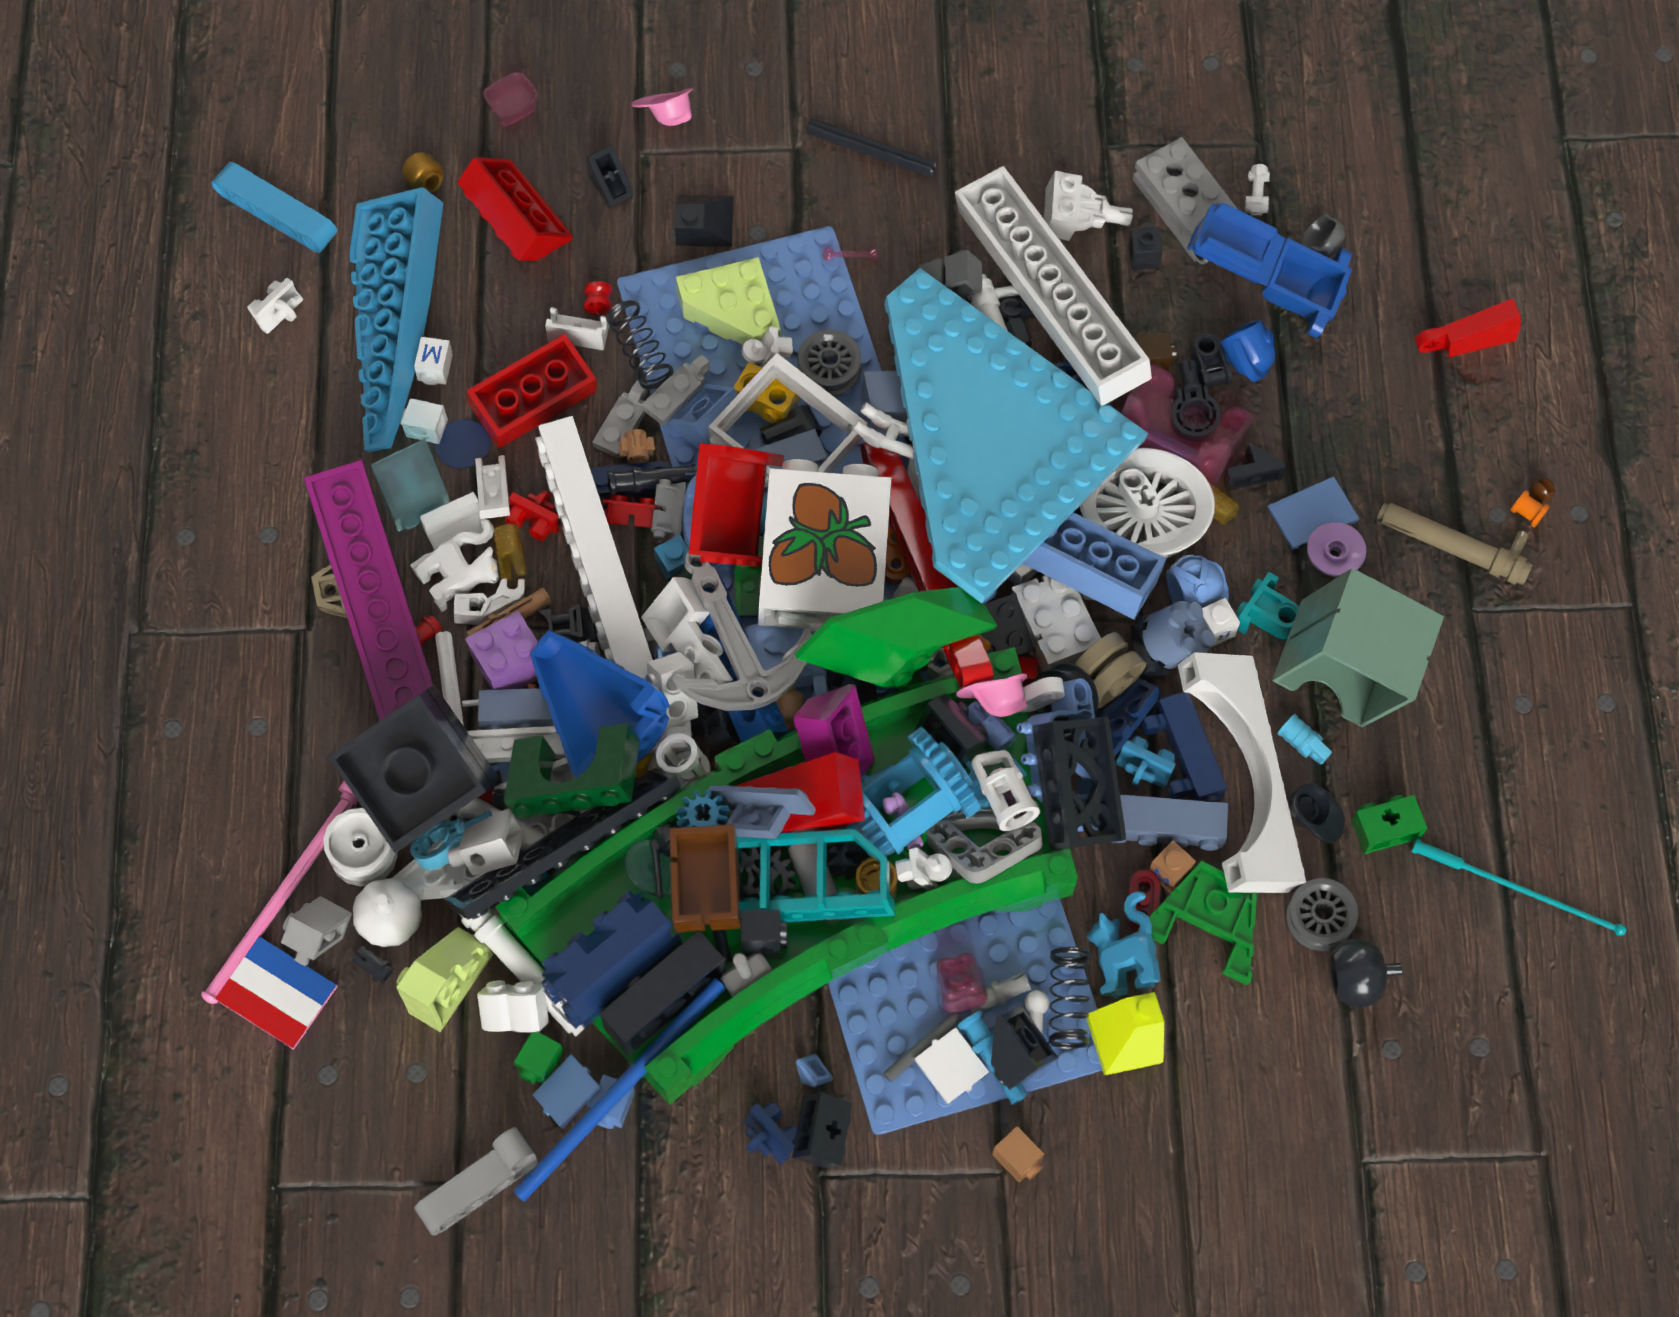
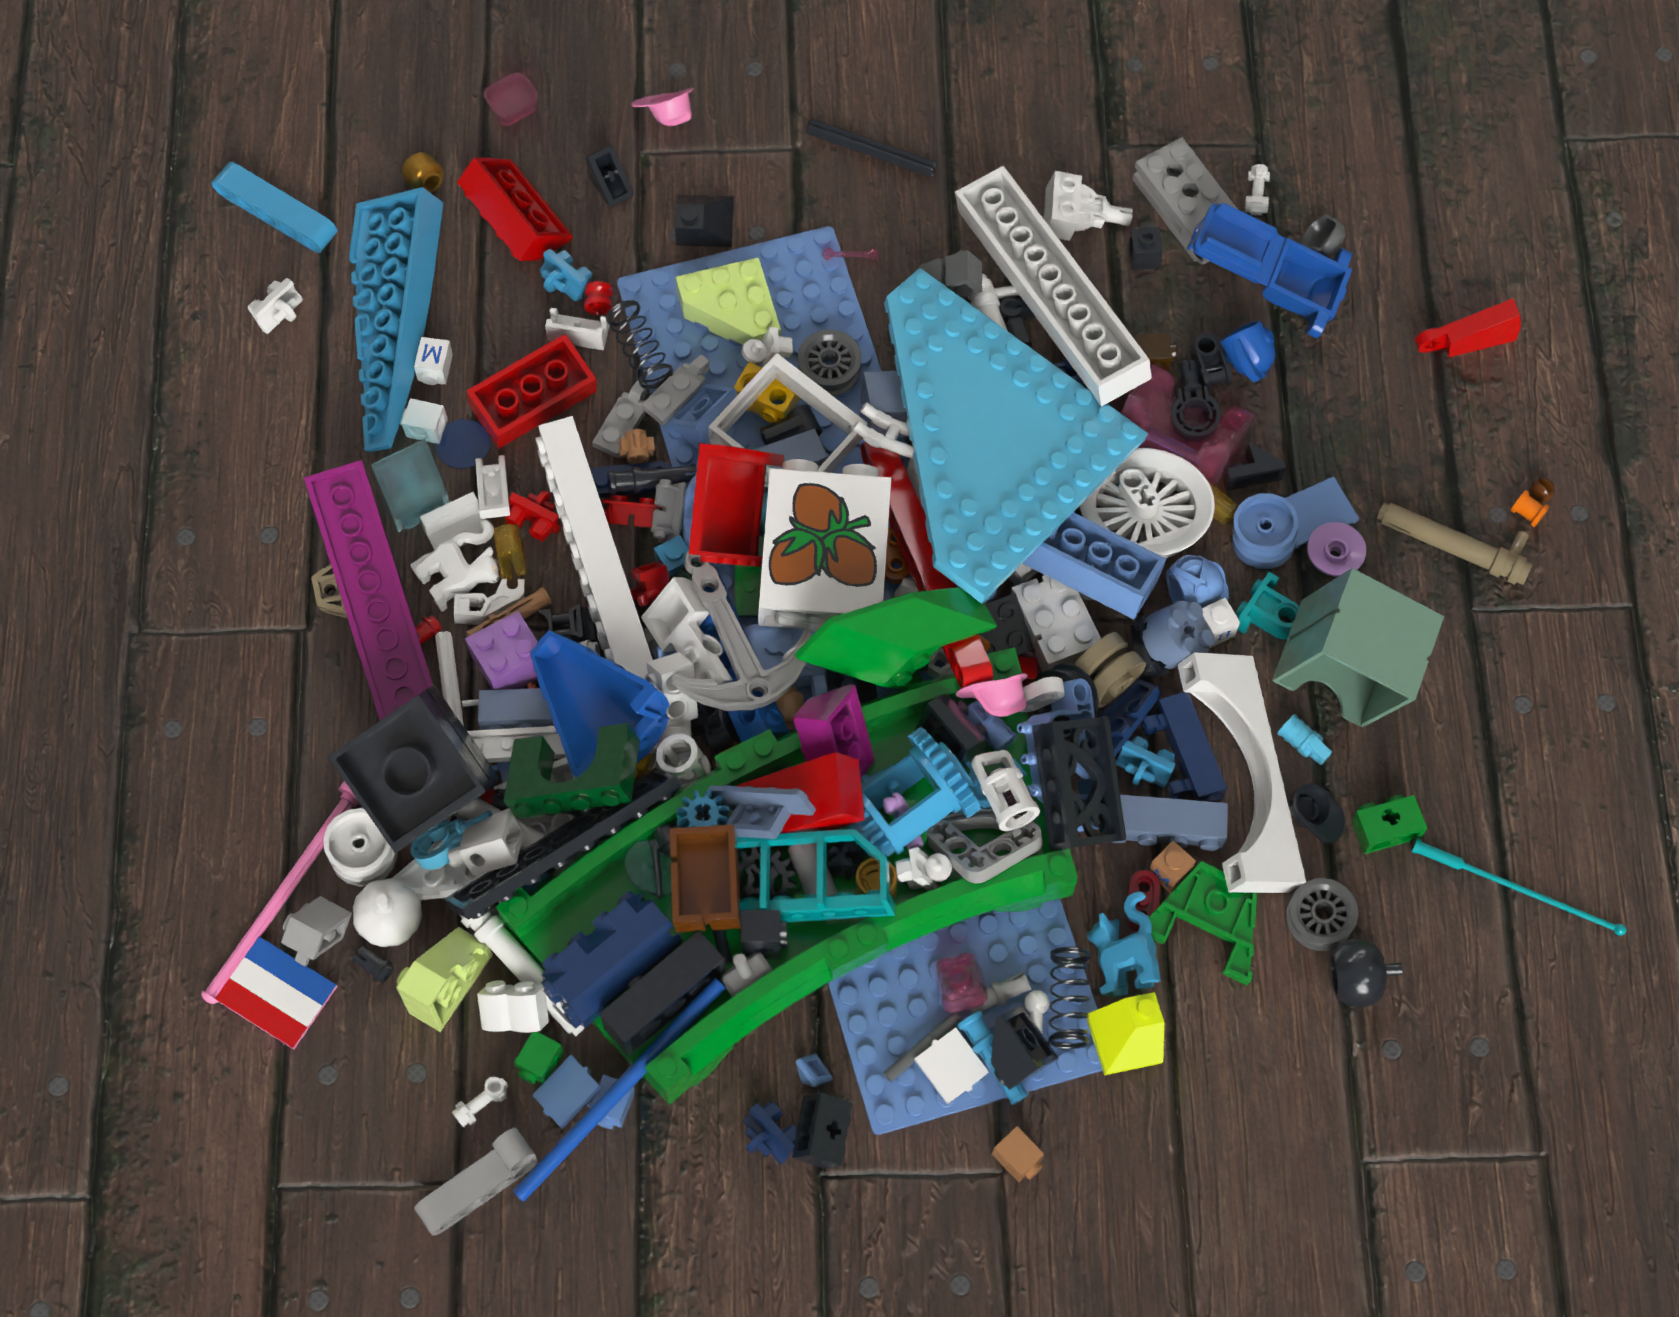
none -> white bar [452,1077,508,1127]
none -> dark azure hips [540,249,592,302]
none -> red piece [629,561,670,607]
none -> medium blue wheel [1232,493,1298,569]

